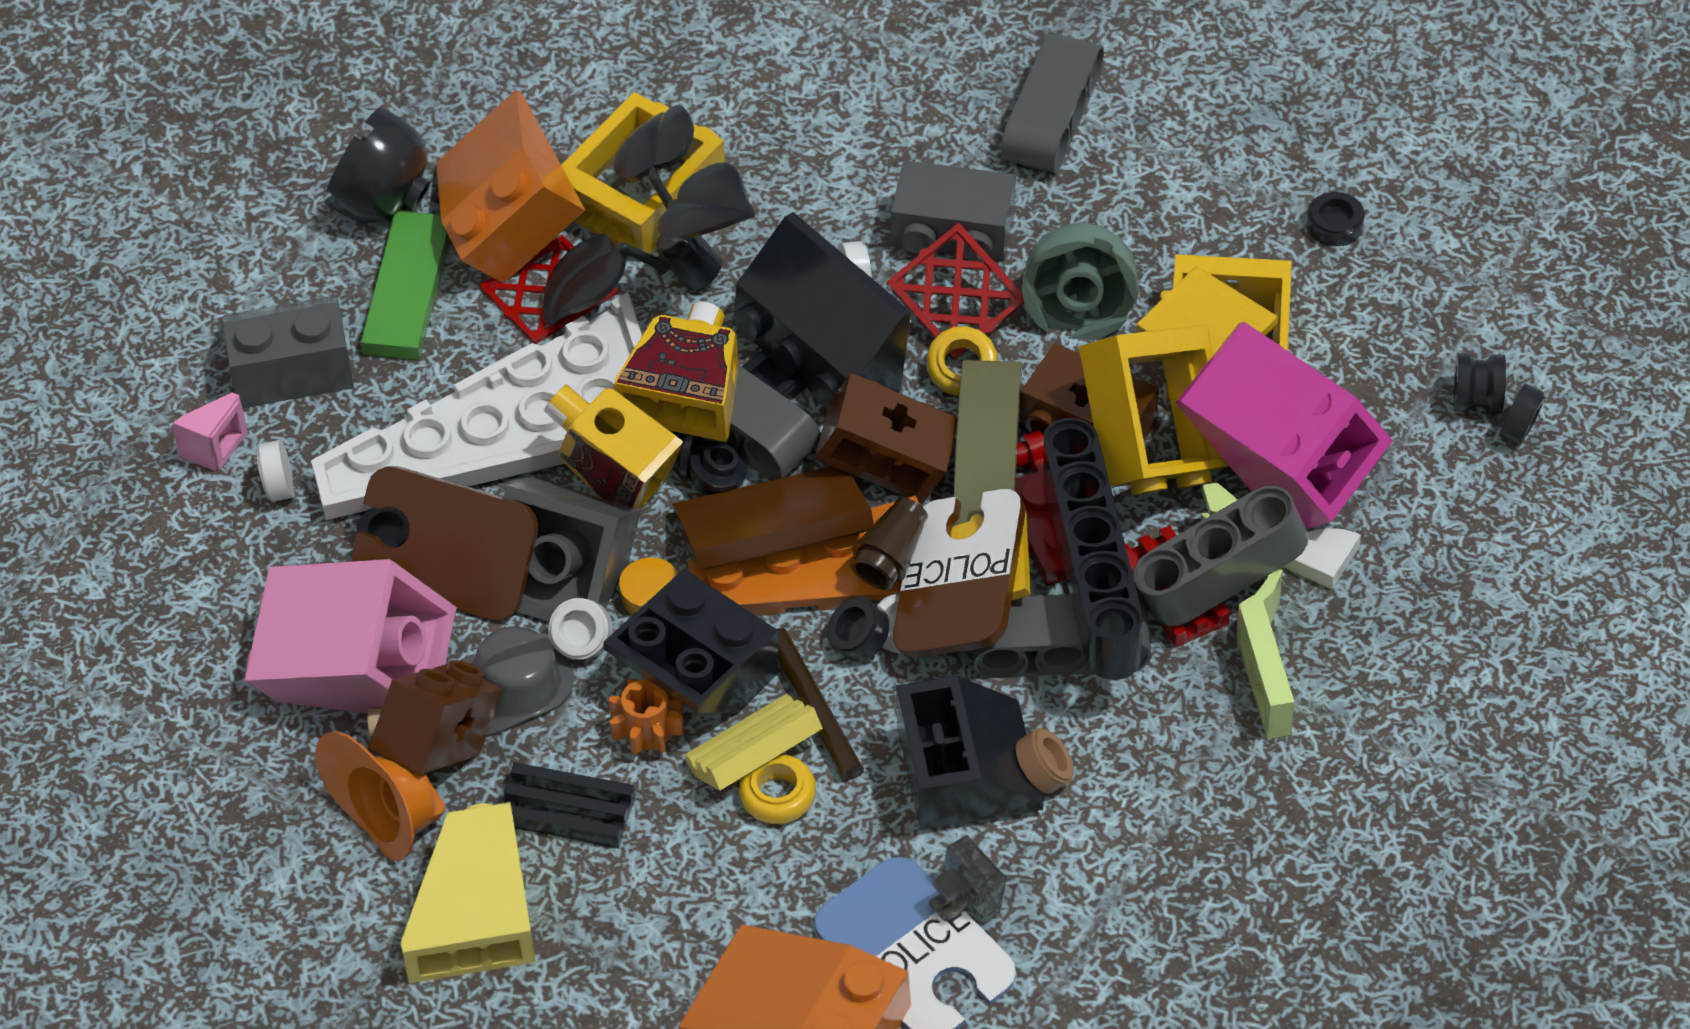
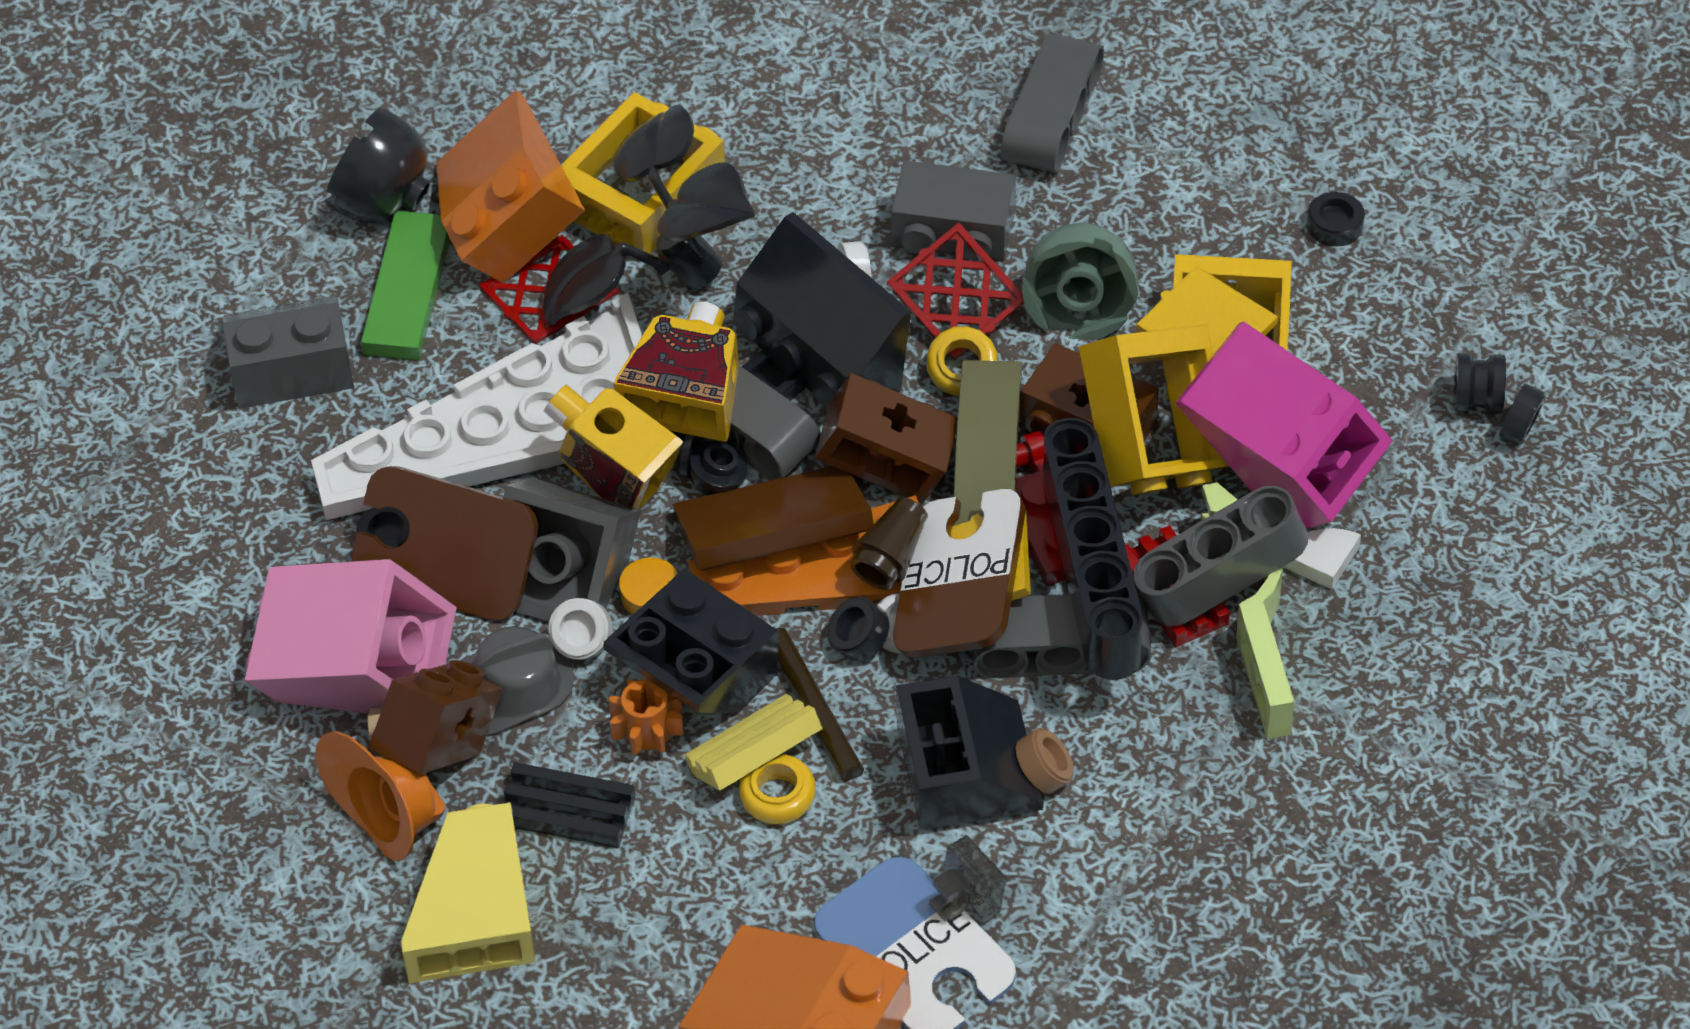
bright pink slope [172,392,248,471] -> none
white tile [257,440,294,502] -> none

